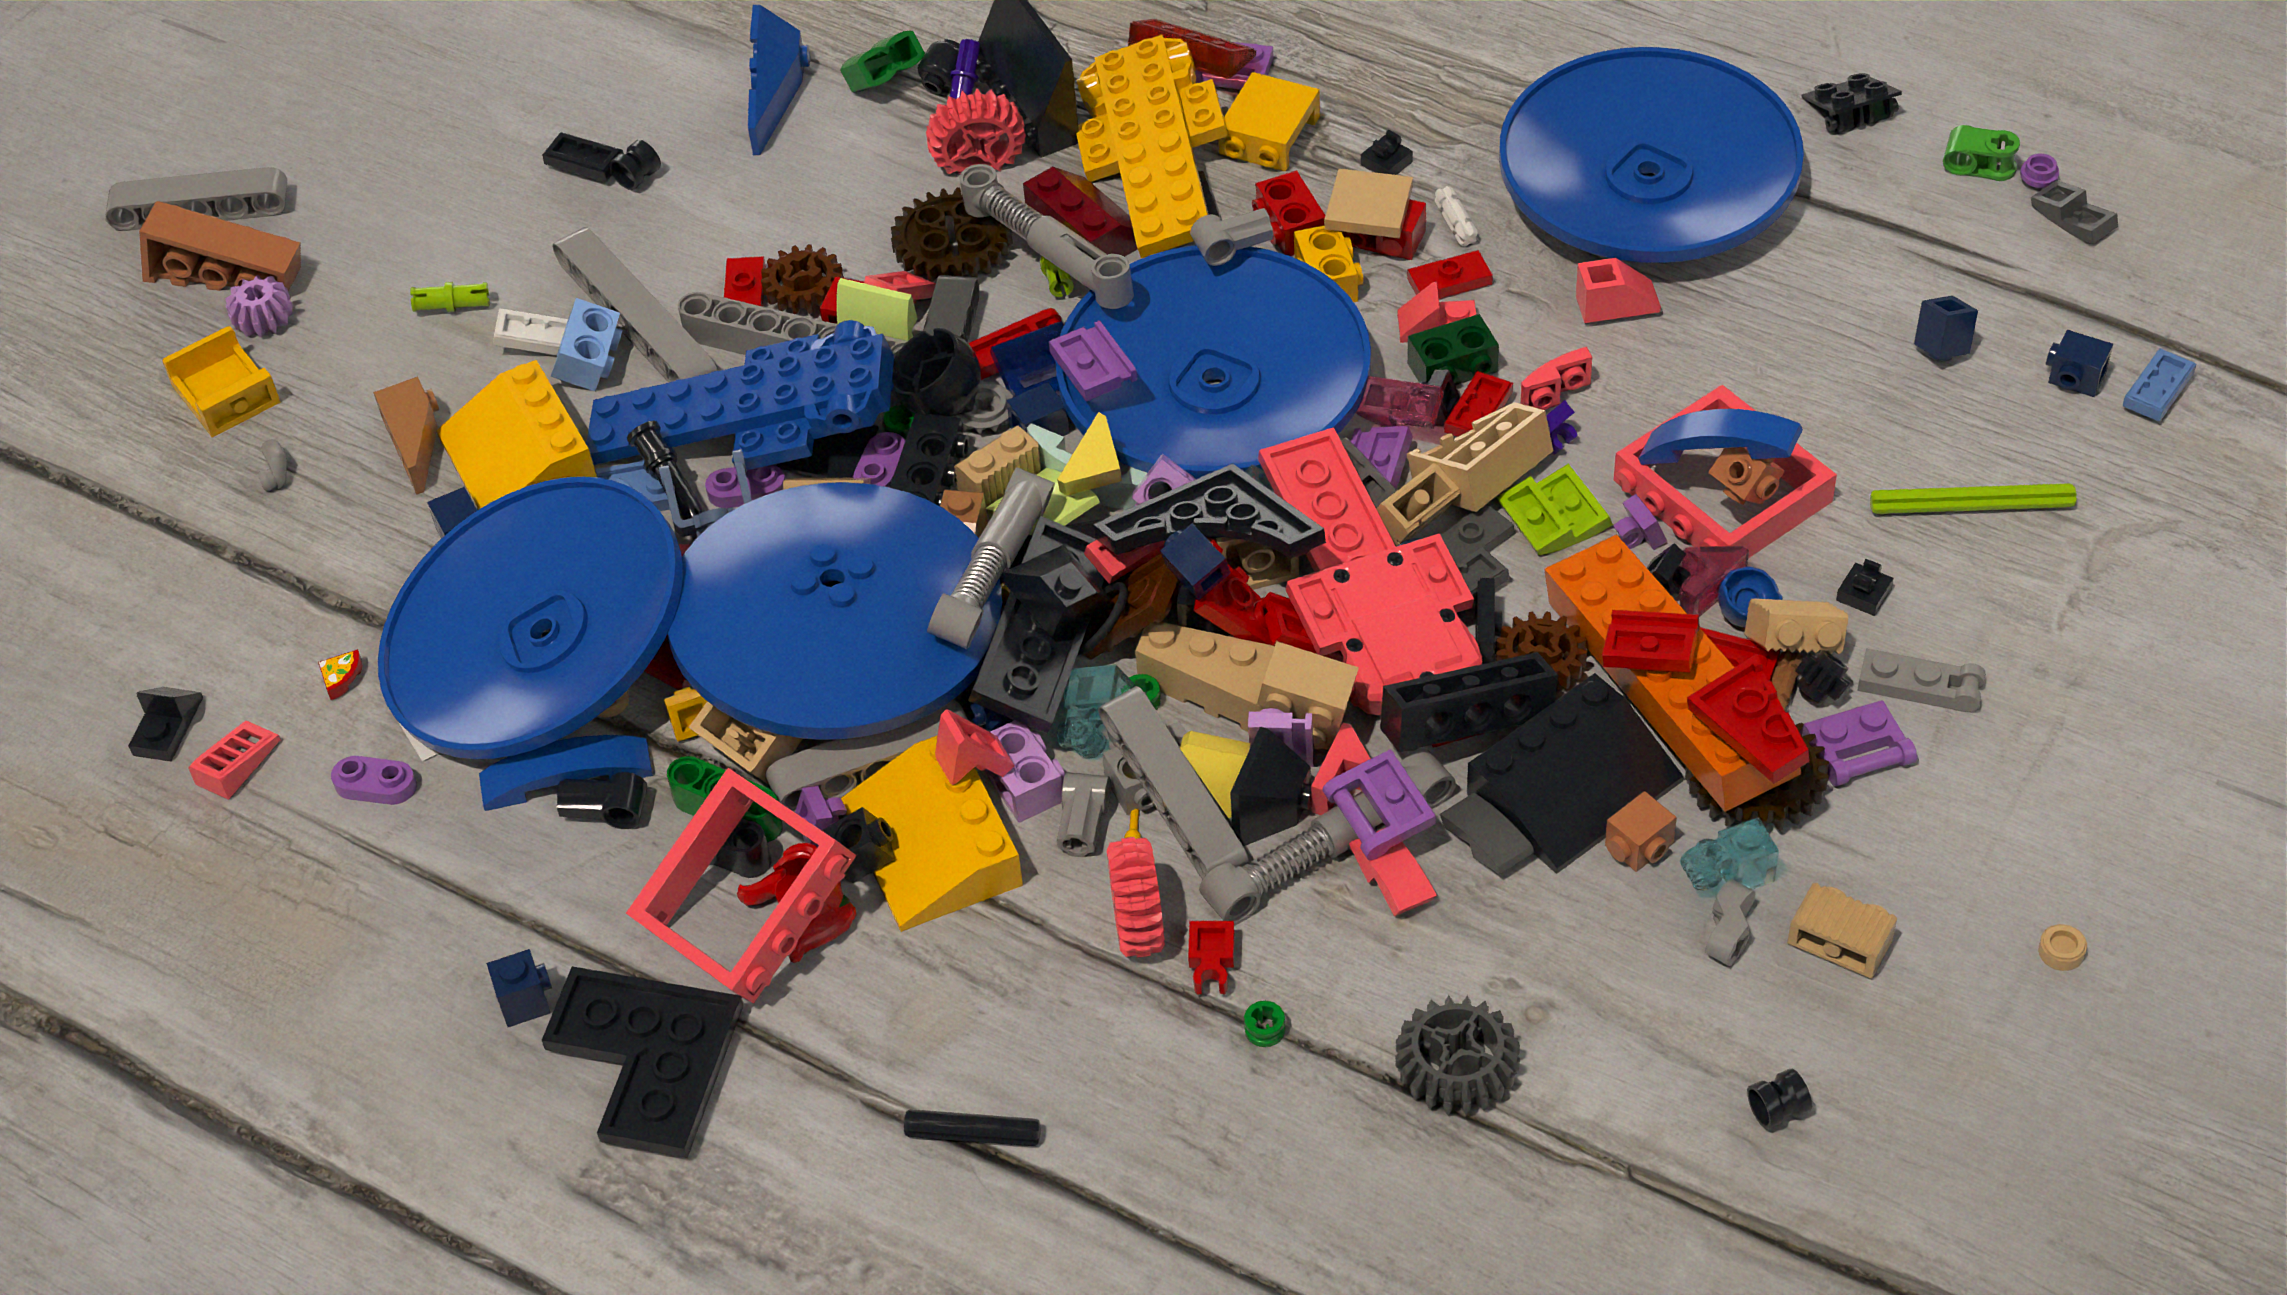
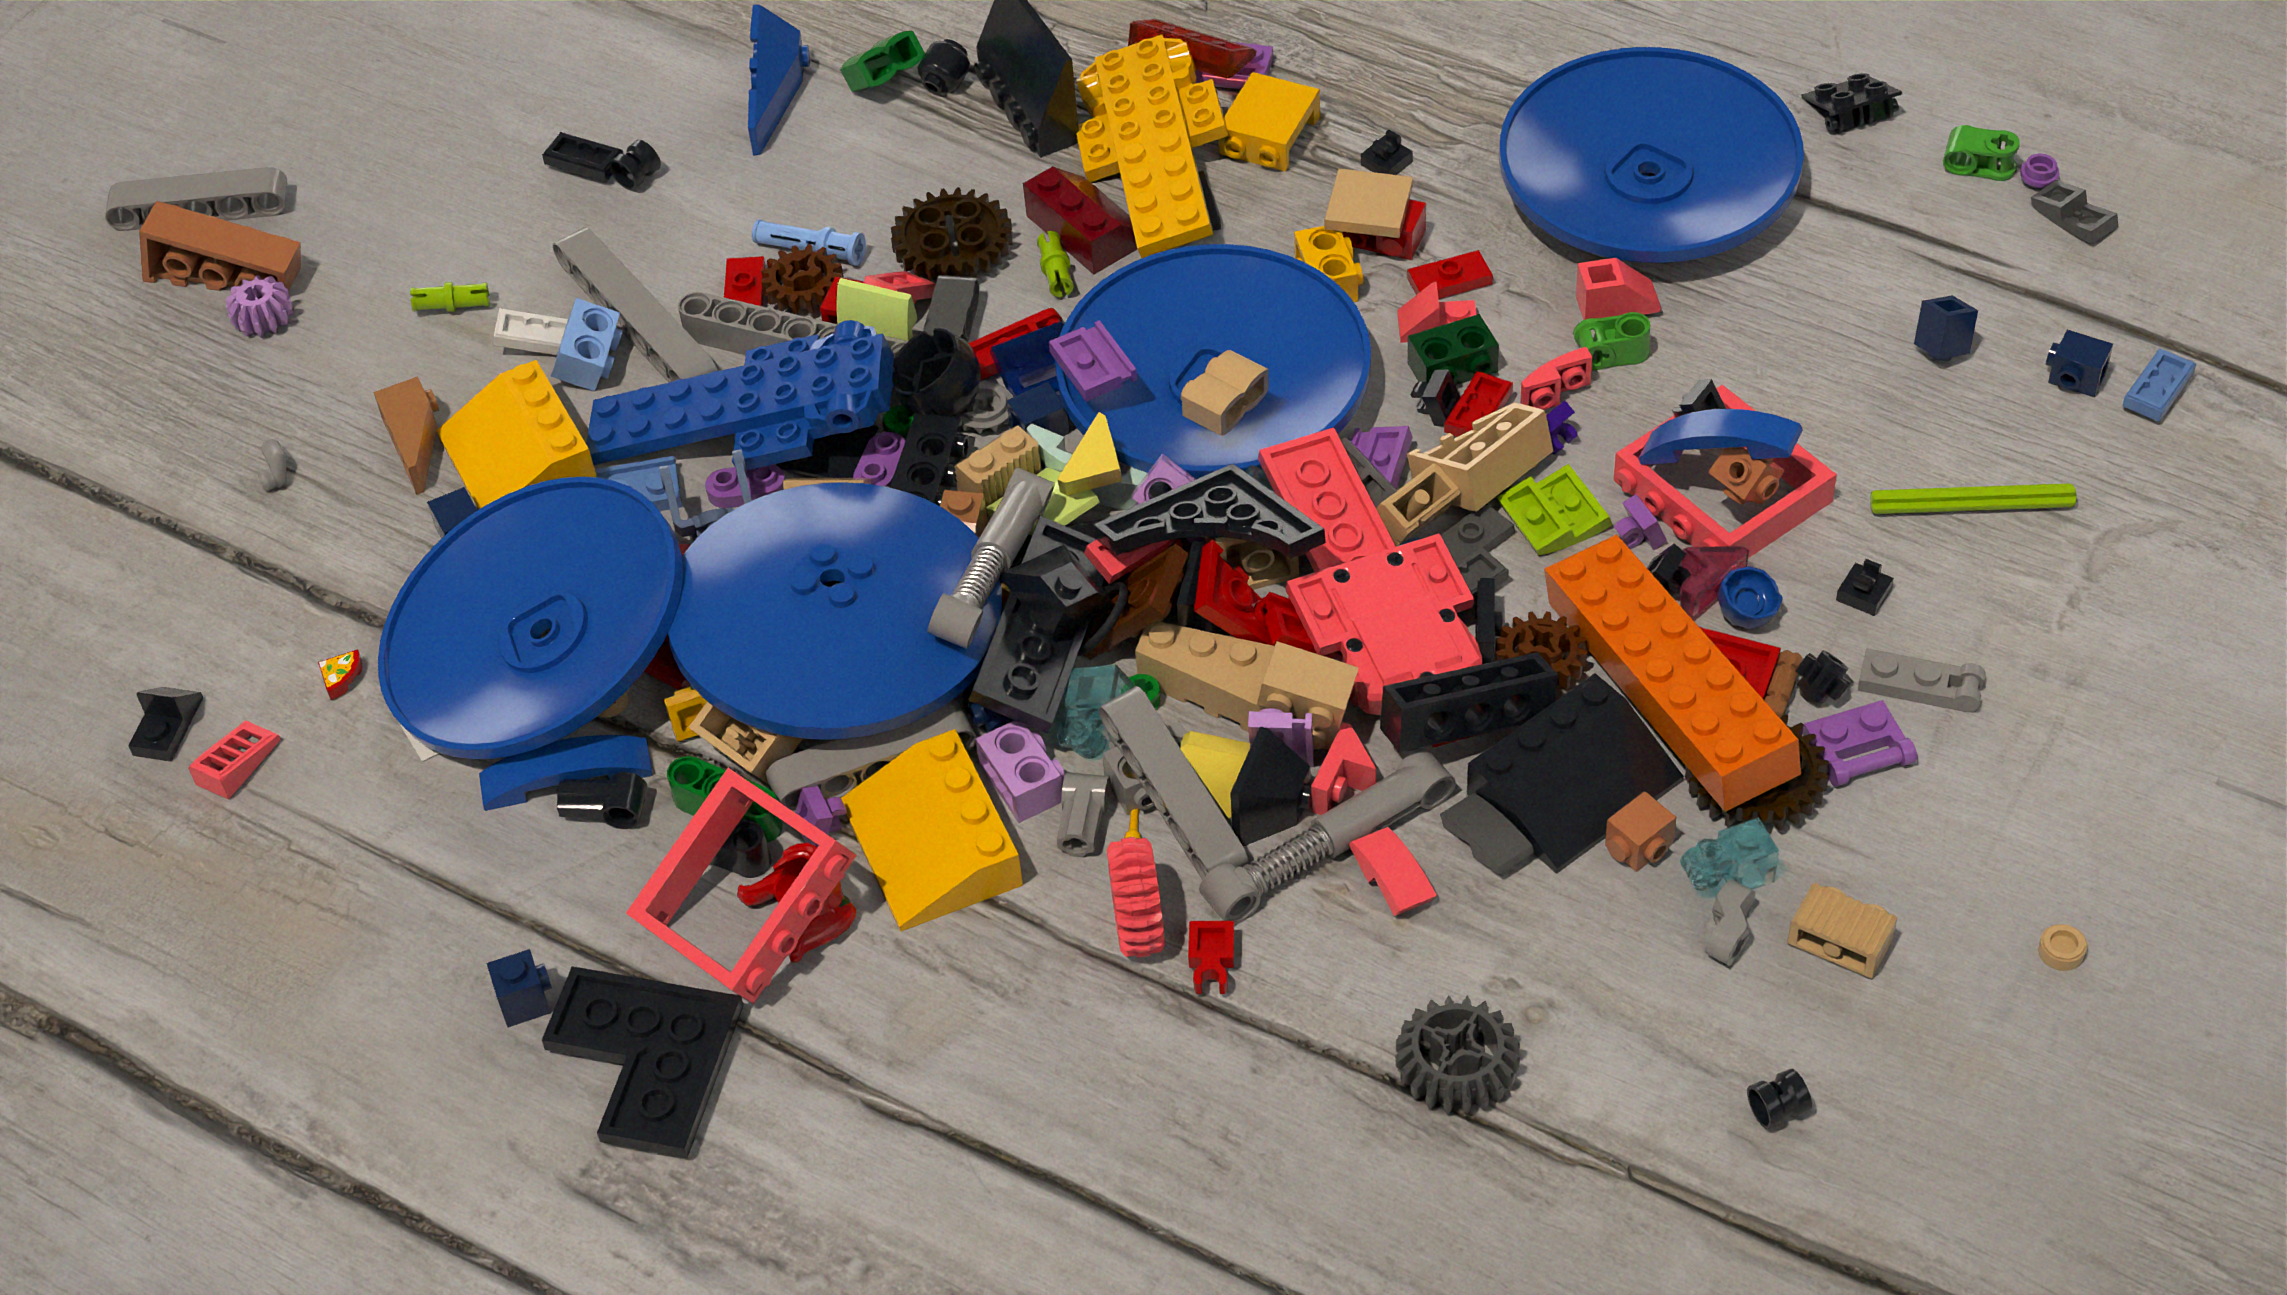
yellow panel [162,326,281,438] -> none
medium lavender plate [331,756,417,805] -> none
black pin [627,421,705,520] -> none
black brick [821,807,895,883] -> none
black axle [904,1109,1041,1146] -> none
coral gear [926,88,1026,174] -> none
coral slope [935,709,1014,785] -> none
dark purple axle [949,39,980,99] -> none
light grey piece [959,164,1134,309] -> none
dark blue brick [1160,523,1231,601] -> none
light grey piece [1190,208,1273,266] -> none
green bush [1244,1000,1285,1047] -> none
red brick [1252,170,1326,256] -> none
medium lavender plate [1322,749,1436,860] -> none
clear pink slope [1356,376,1444,429] -> none
white axle [1435,186,1478,247] -> none
red plate [1602,610,1700,673] -> none
red wing [1687,654,1809,784] -> none
tan brick [1744,599,1848,654] -> none
none -> light blue pin [752,220,866,266]
none -> tan brick [1181,350,1269,436]
none -> bright green piece [1573,312,1650,370]
none -> black tile [1672,379,1726,418]

